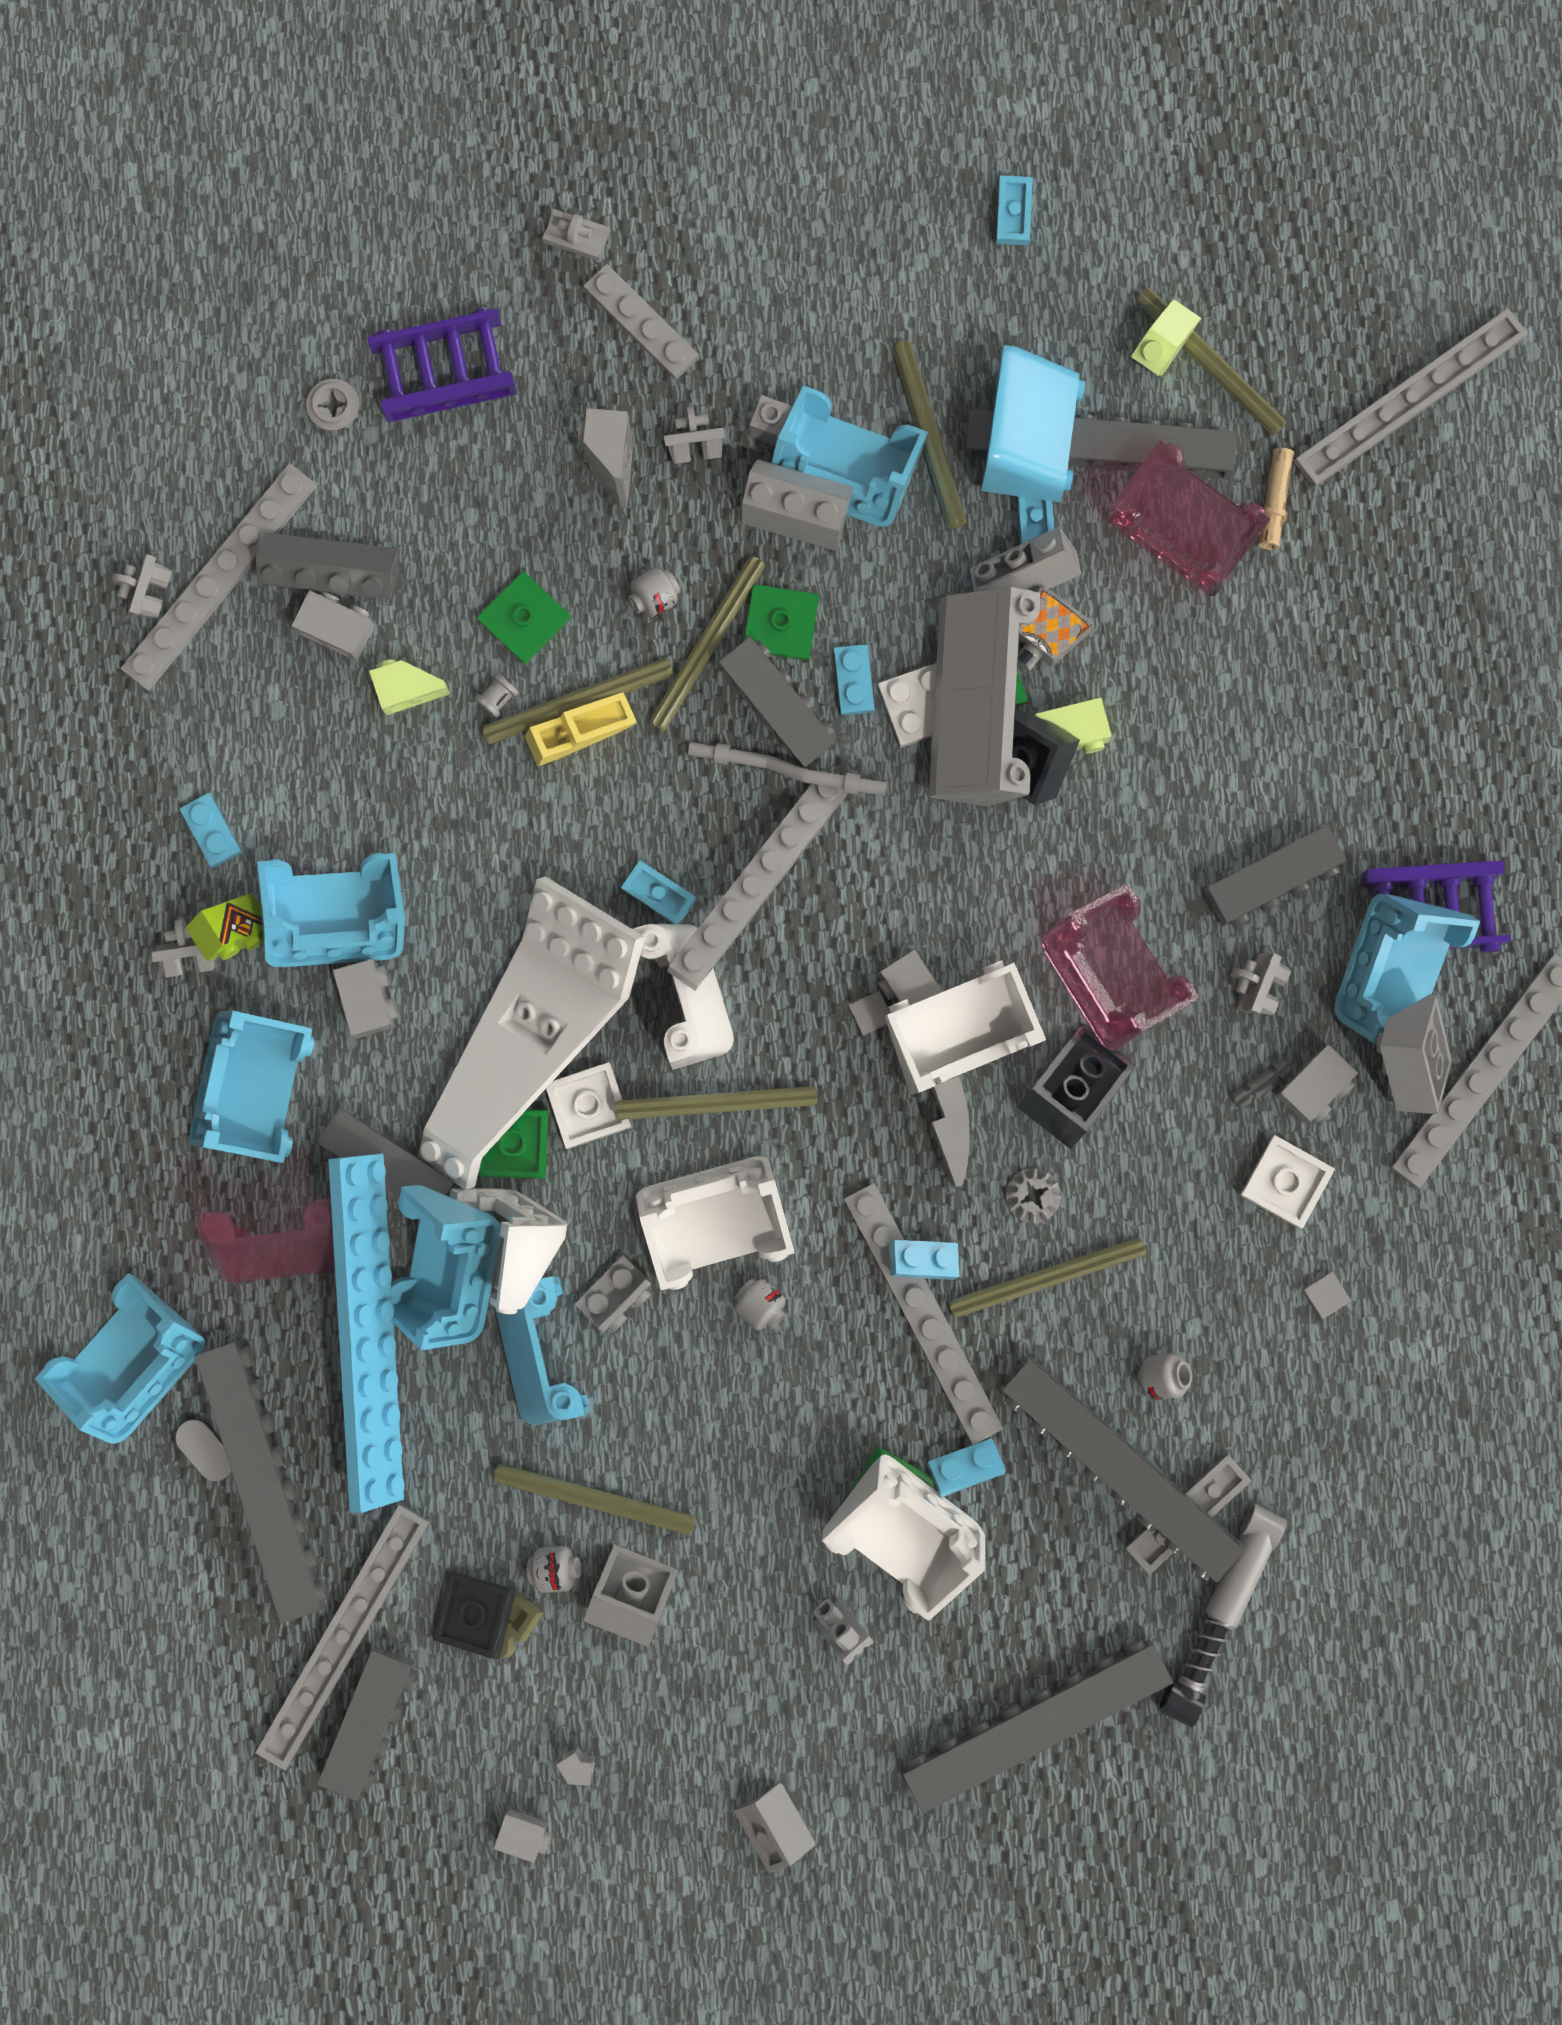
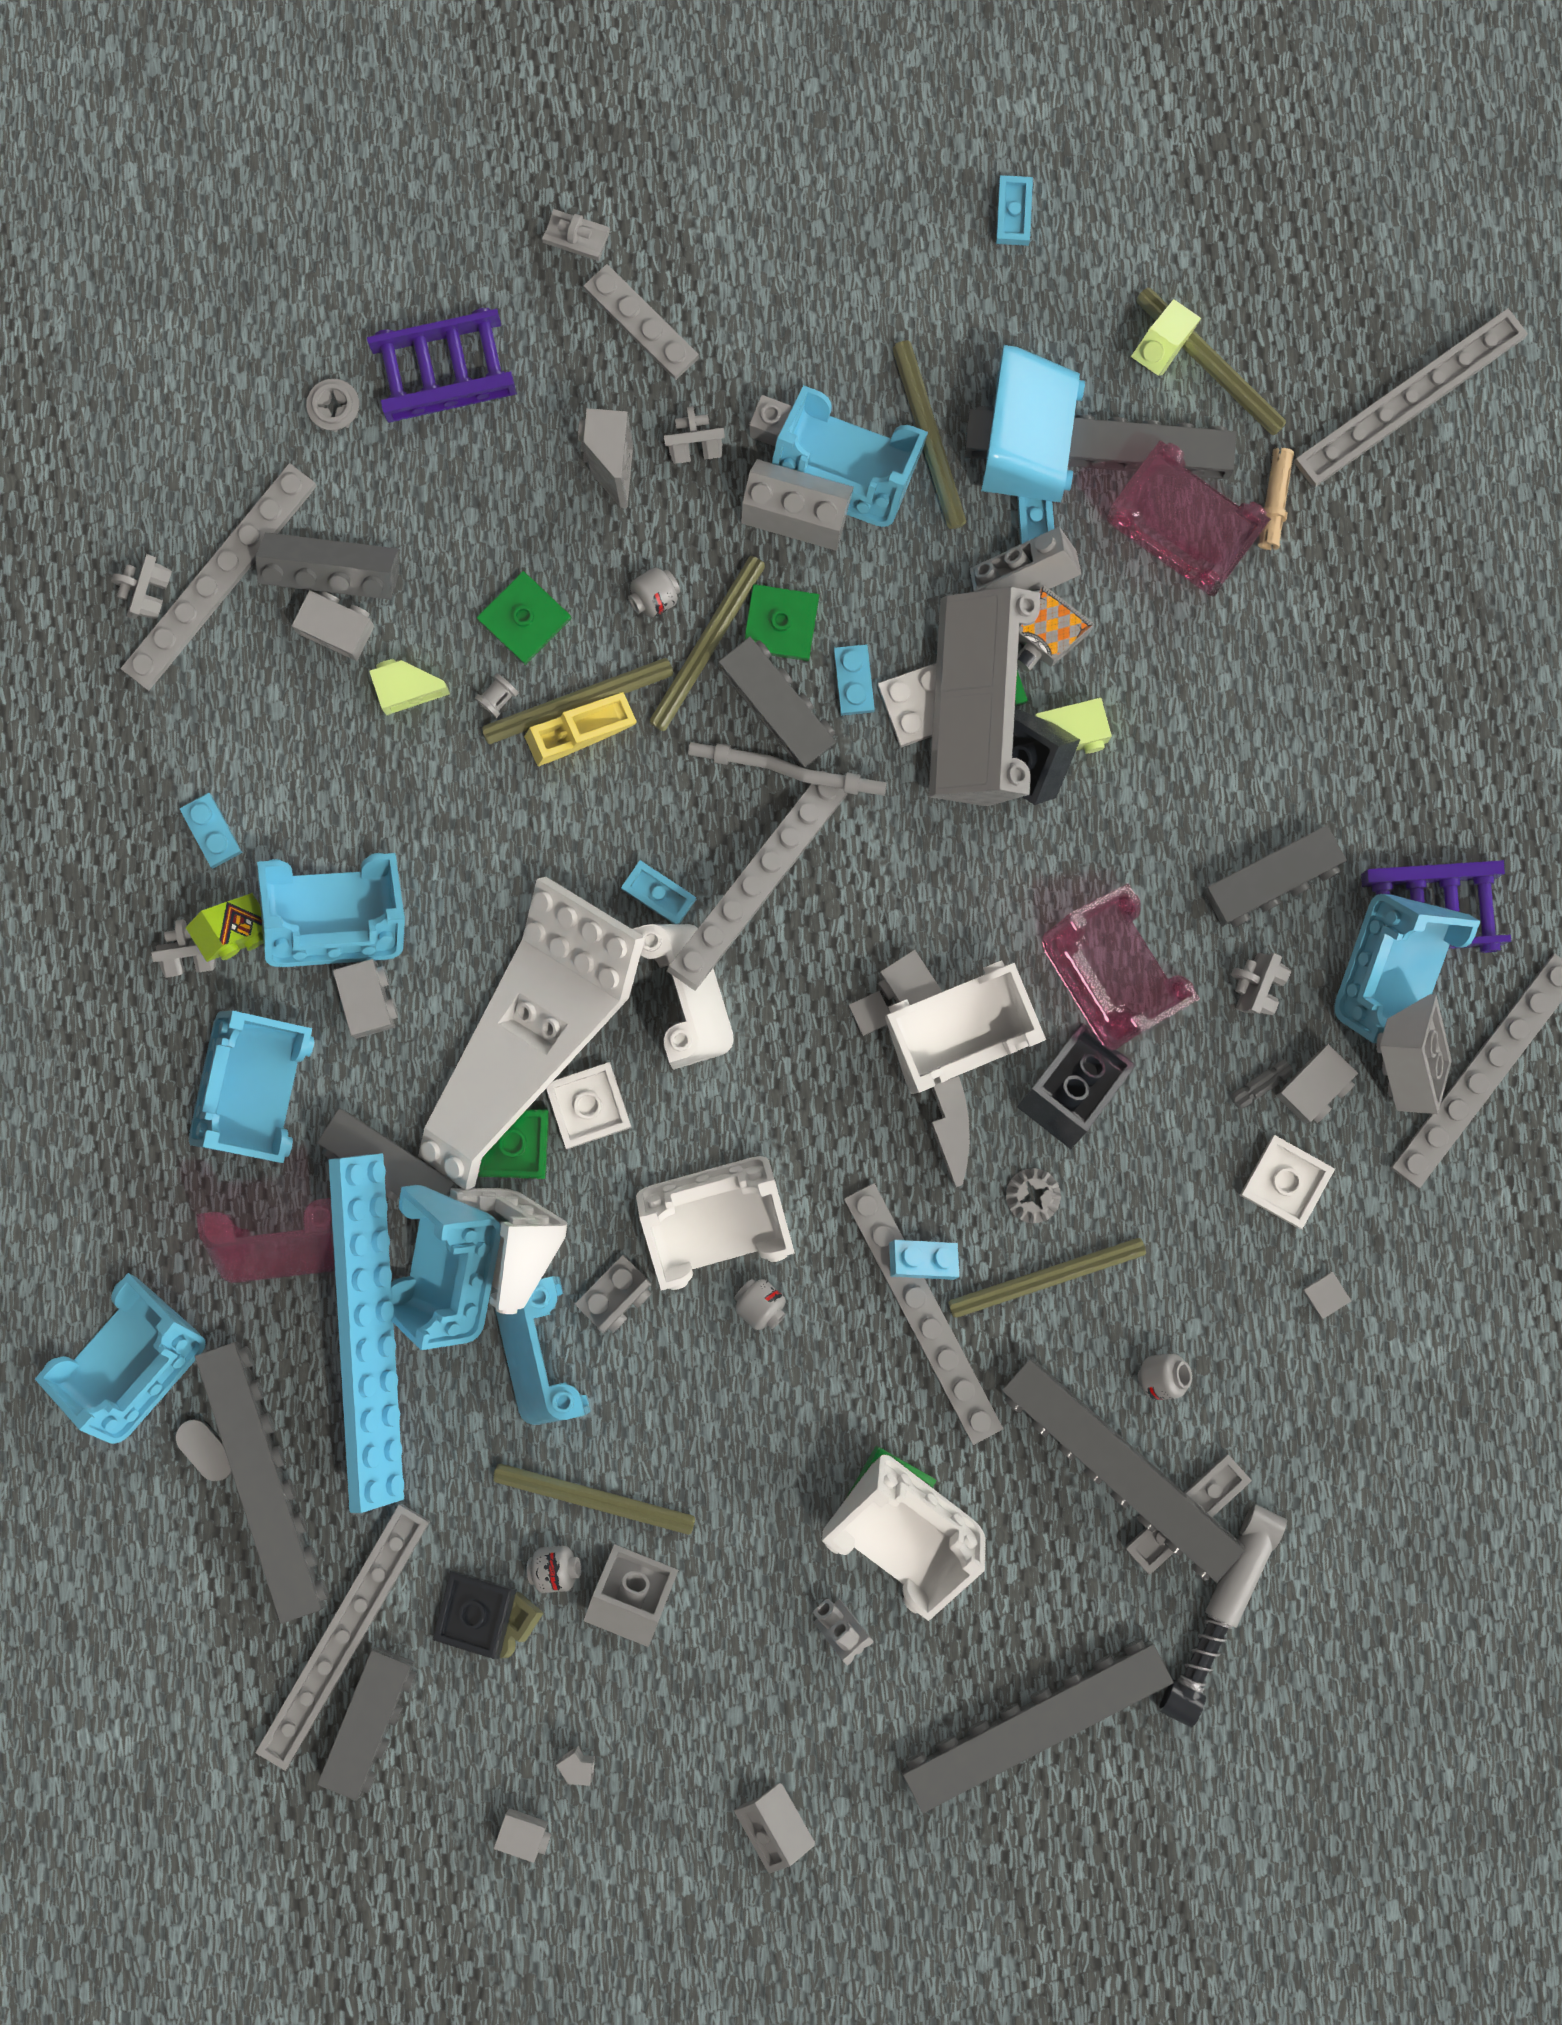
olive axle [614,1086,818,1120] -> none
medium azure plate [927,1438,1006,1497] -> none

